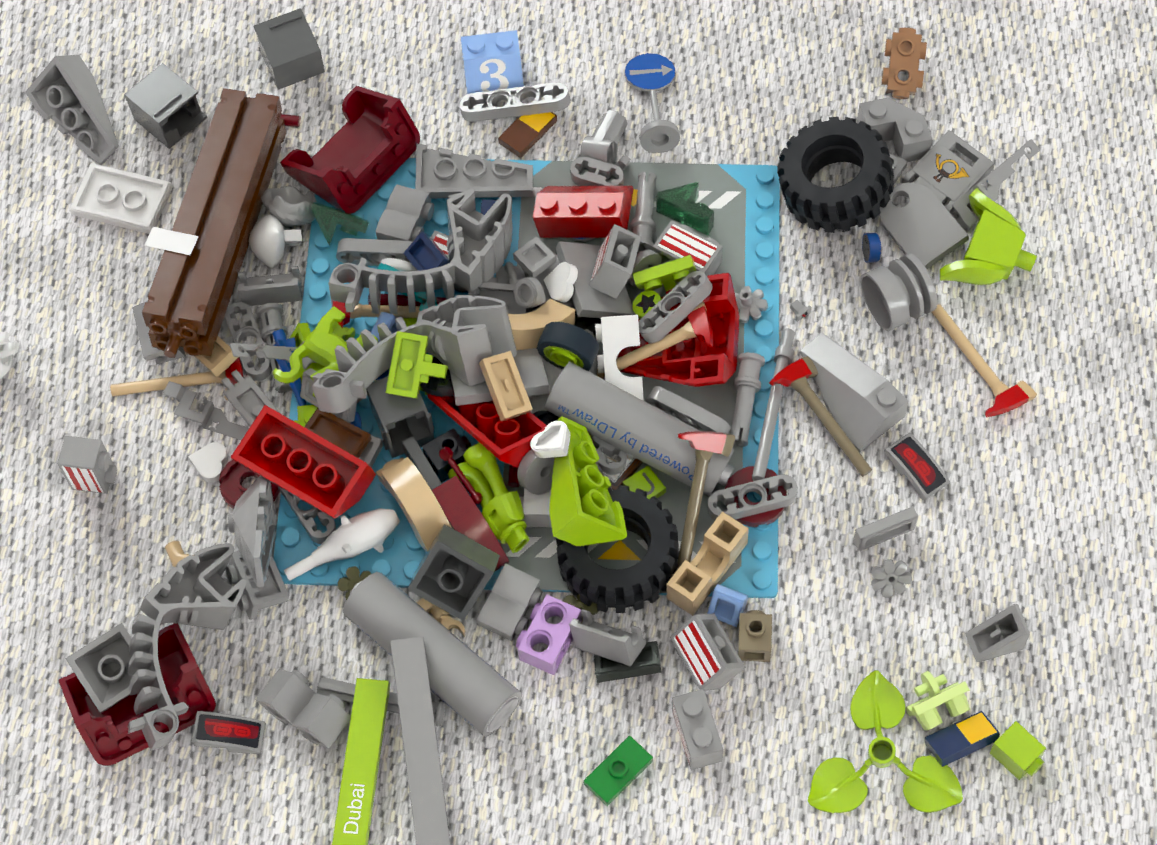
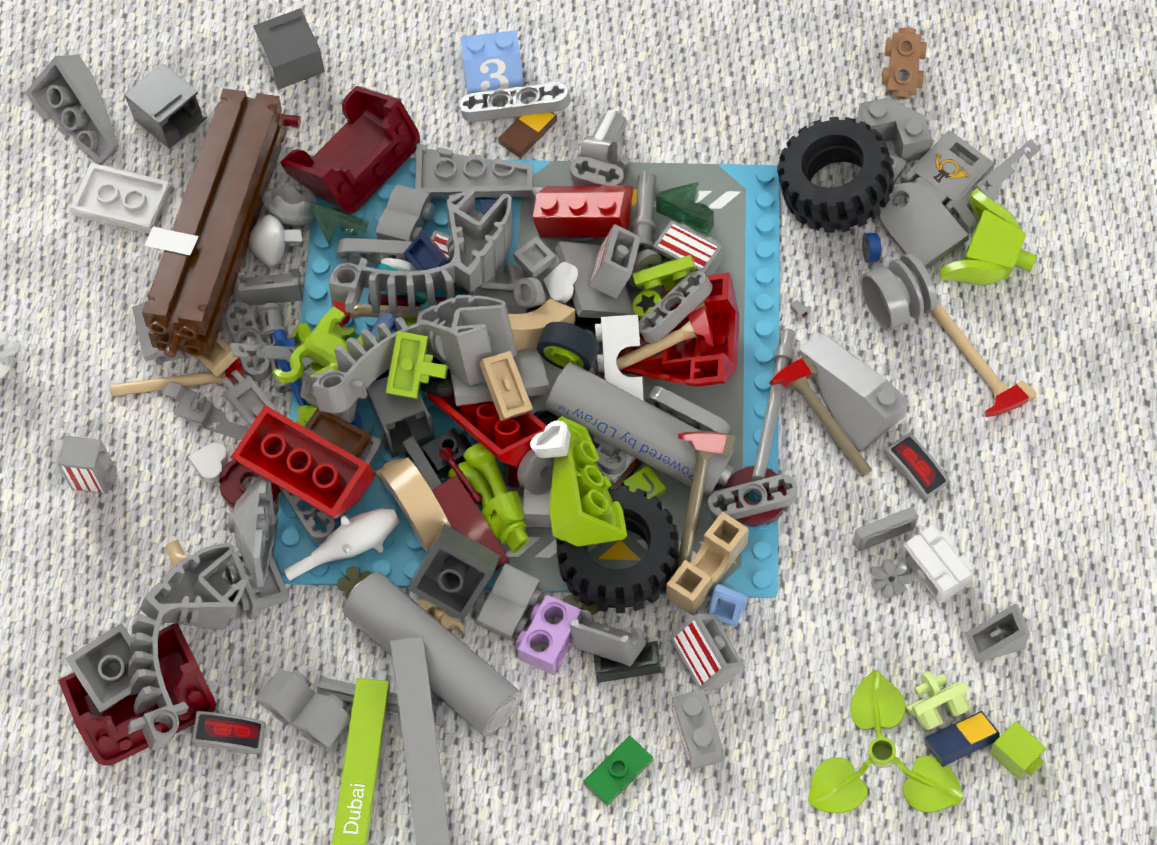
piece [625,53,680,153] -> none
light grey pin [730,352,765,447] -> none
light grey plant [735,286,768,323] -> none
dark tan brick [738,610,772,662] -> none
none -> white brick [901,525,973,604]

